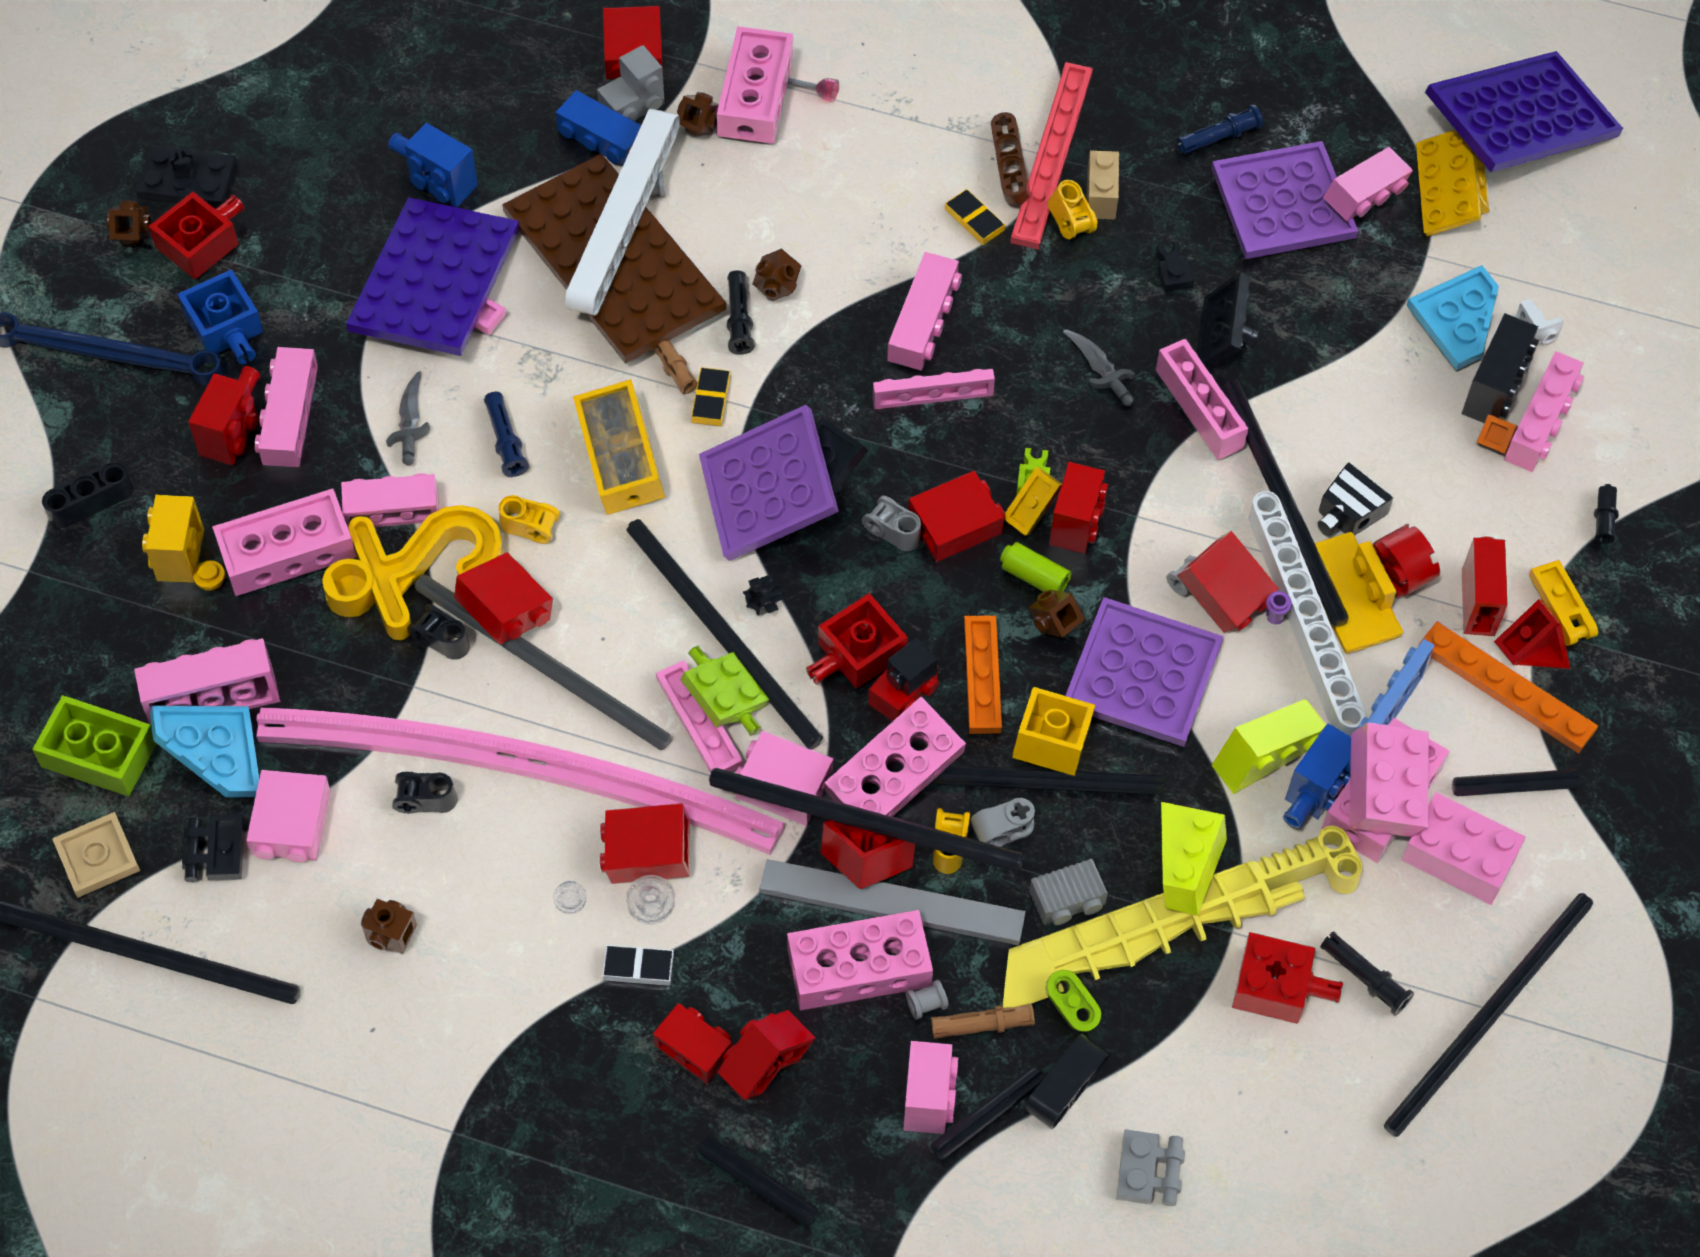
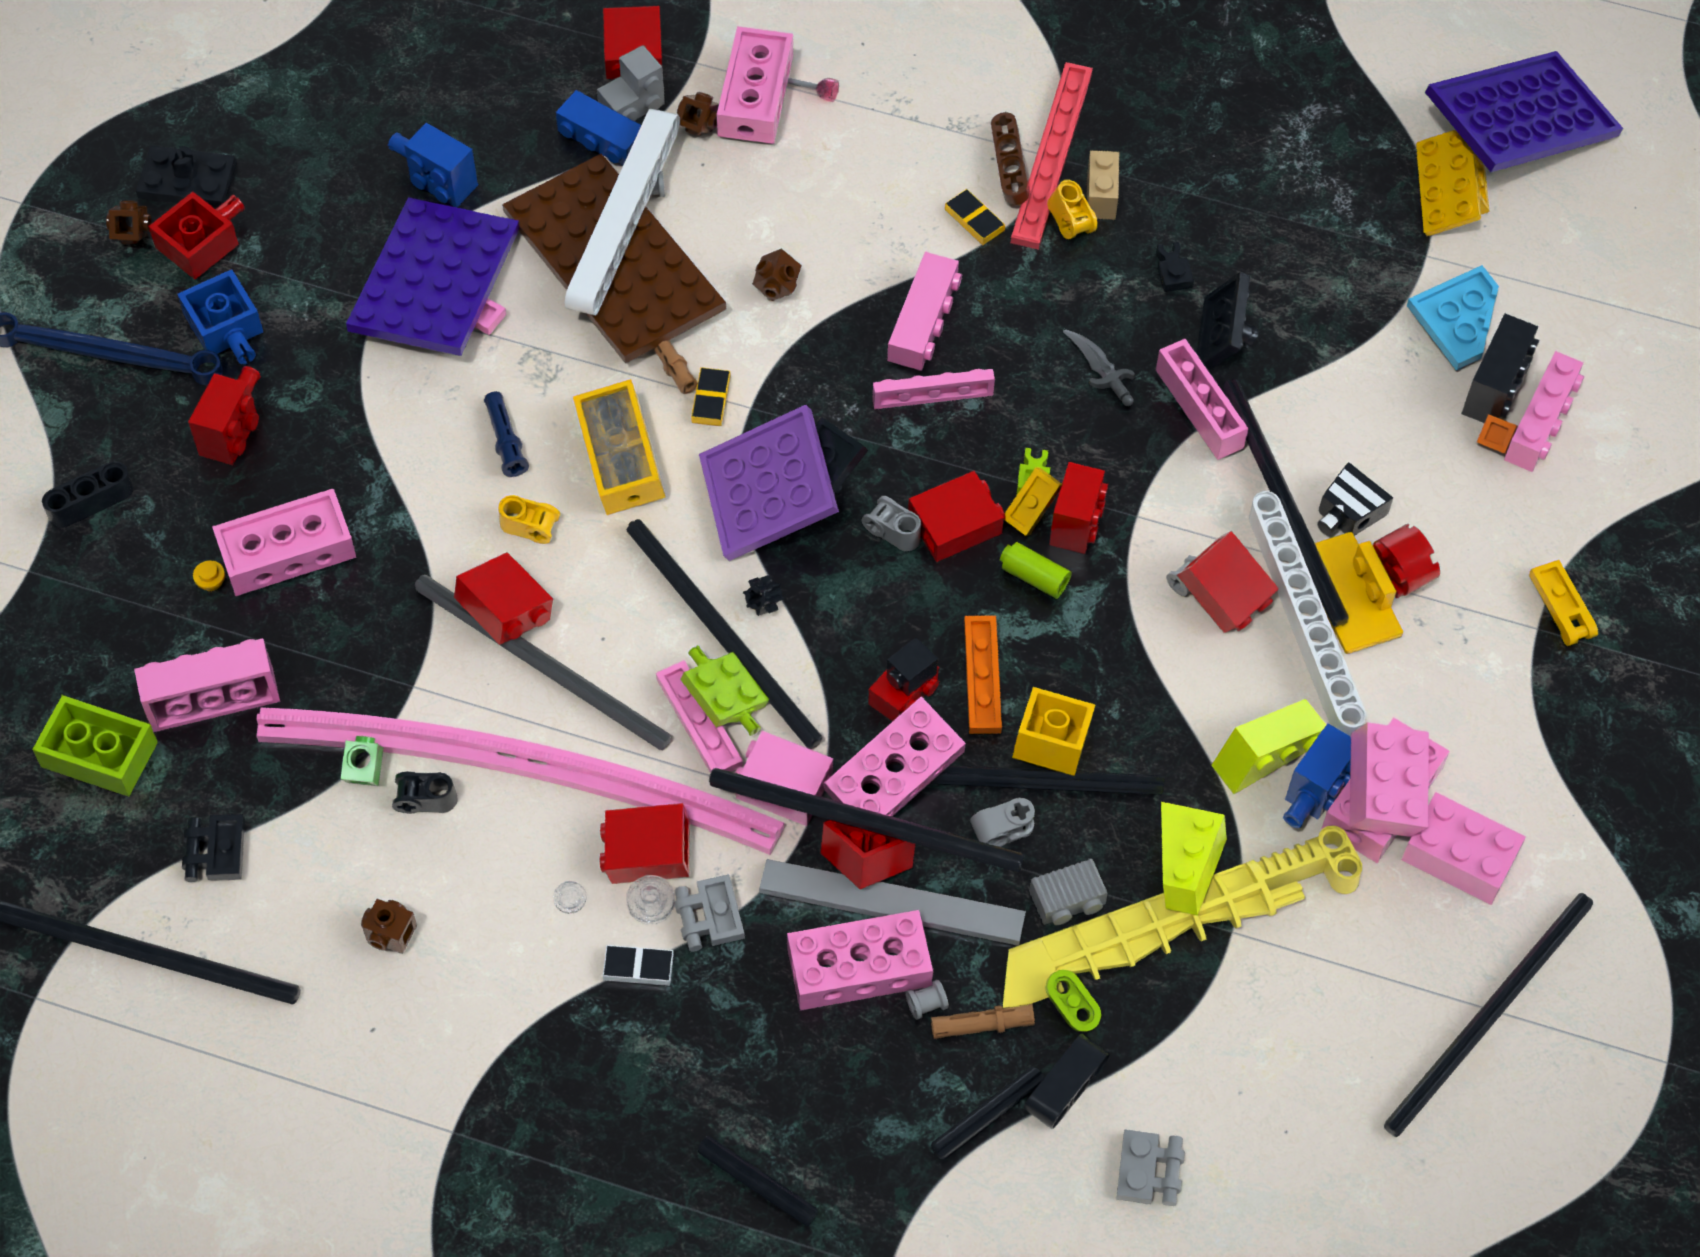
tan plate [52,812,140,898] -> none
yellow brick [142,495,204,583] -> none
medium azure plate [150,706,259,797] -> none
bright pink brick [246,770,331,862] -> none
bright pink brick [255,347,318,467] -> none
yellow piece [322,505,503,640] -> none
bright pink brick [341,473,439,527] -> none
piece [386,371,430,466] -> none
black piece [408,604,470,660] -> none
red brick [653,1003,732,1085] -> none
red brick [717,1010,816,1100] -> none
black pin [726,270,755,355] -> none
red brick [806,593,908,689] -> none
bright pink brick [903,1041,958,1134] -> none
yellow piece [933,808,970,874] -> none
reddish brown brick [1029,589,1085,637] -> none
medium lavender plate [1065,597,1224,747] -> none
dark blue pin [1177,104,1263,155] -> none
medium lavender plate [1211,141,1358,259] -> none
red brick [1232,932,1343,1024] -> none
medium lavender pin [1266,591,1292,625] -> none
black pin [1320,931,1414,1016] -> none
bright pink brick [1323,147,1413,221] -> none
medium blue plate [1356,639,1435,730] -> none
orange plate [1418,621,1598,754] -> none
black axle [1452,769,1581,796] -> none
red brick [1462,536,1508,636] -> none
red slope [1494,599,1570,669] -> none
white bracket [1515,299,1563,344] -> none
black axle [1594,484,1619,544] -> none
none -> brick [341,736,384,786]
none -> light grey plate [674,874,745,952]

